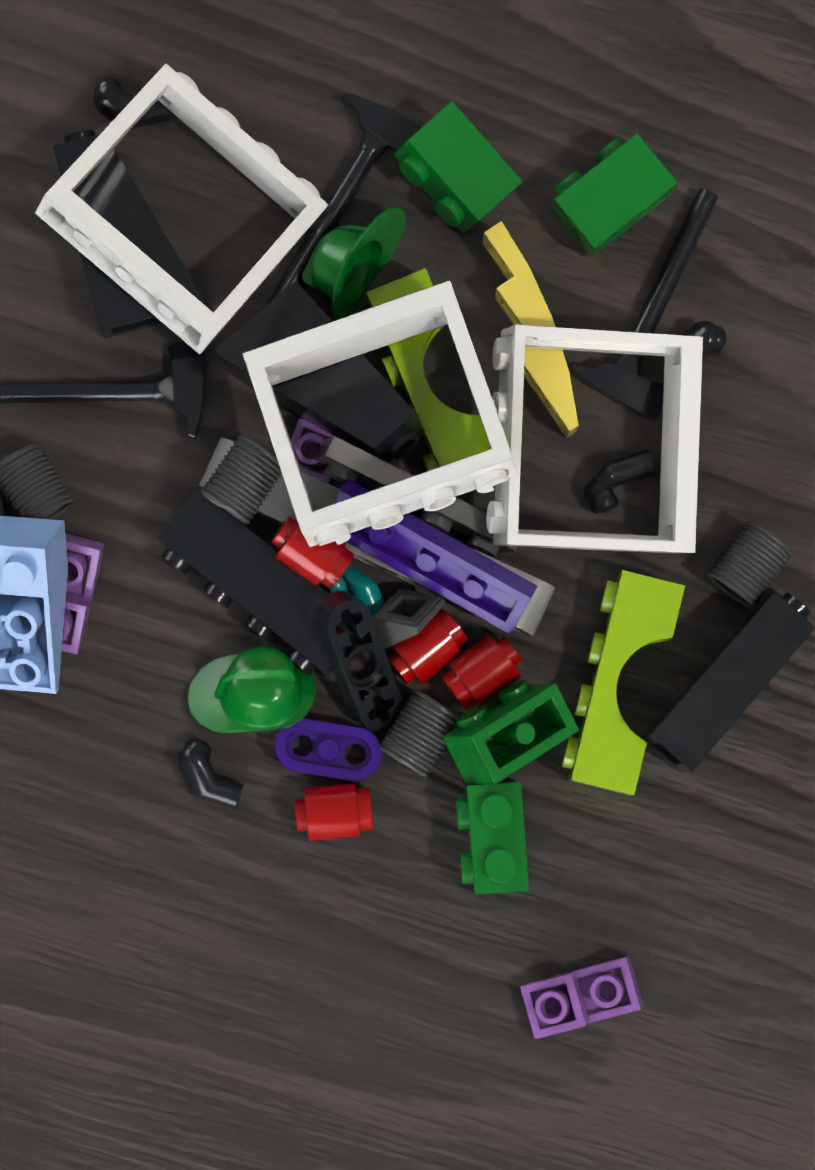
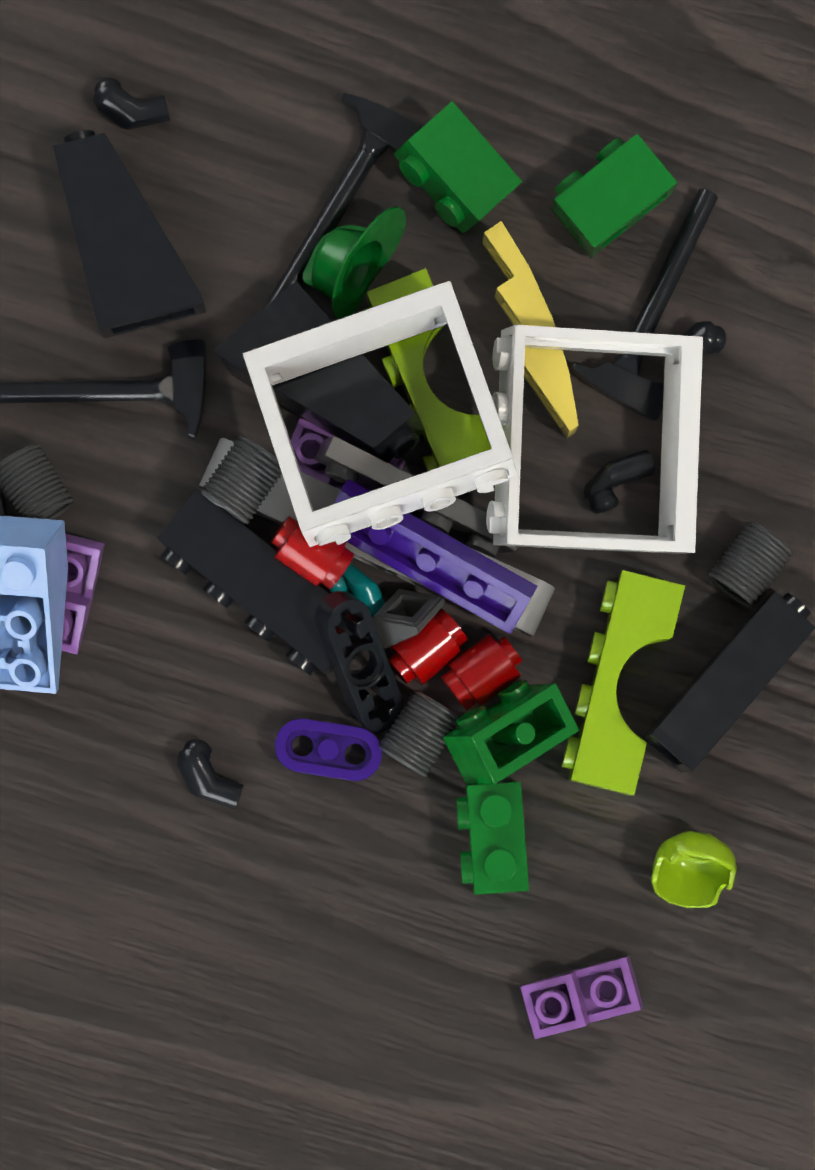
white window [35,63,328,354] -> none
green piece [187,646,316,734] -> none
red brick [295,783,373,841] -> none
none -> lime hair [651,831,737,908]

